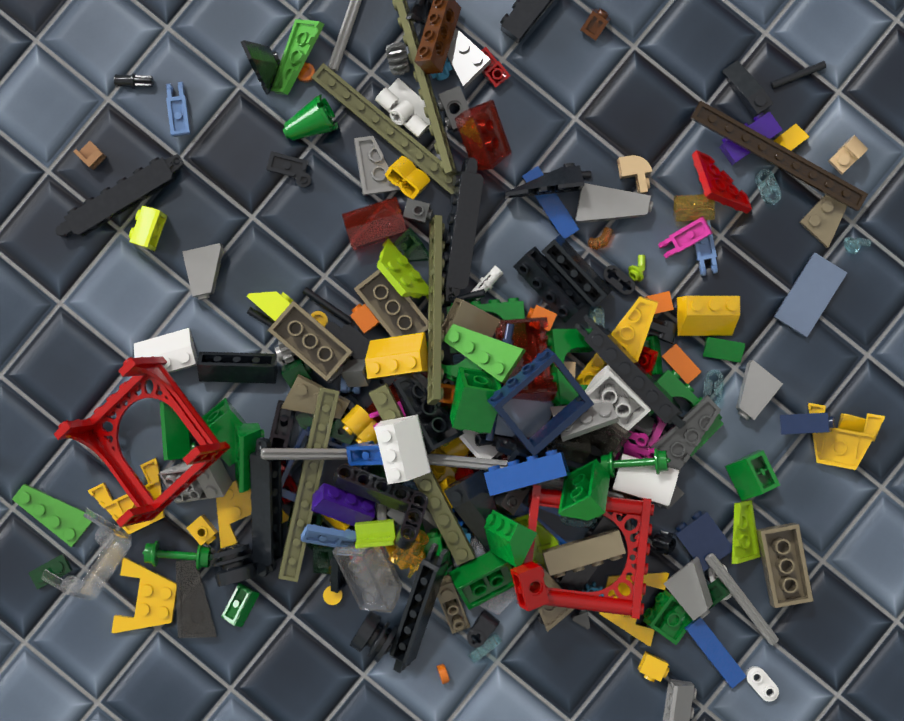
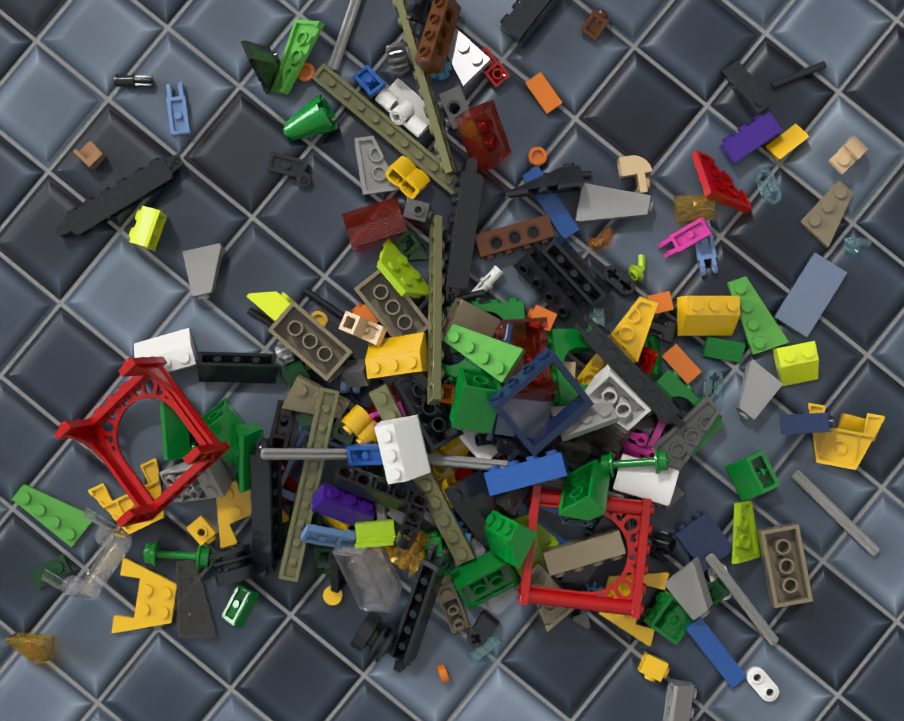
red brick [510,561,549,612] -> none
dark brown plate [690,101,868,211] -> none
none -> clear yellow slope [5,632,55,664]
none -> tan brick [338,311,387,346]
none -> blue slope [353,64,387,100]
none -> reddish brown brick [475,214,555,261]
none -> orange tile [525,72,562,115]
none -> orange tile [528,147,547,167]
none -> bright green wing [727,276,789,355]
none -> neon yellow slope [772,341,819,387]
none -> light grey axle [791,470,880,556]

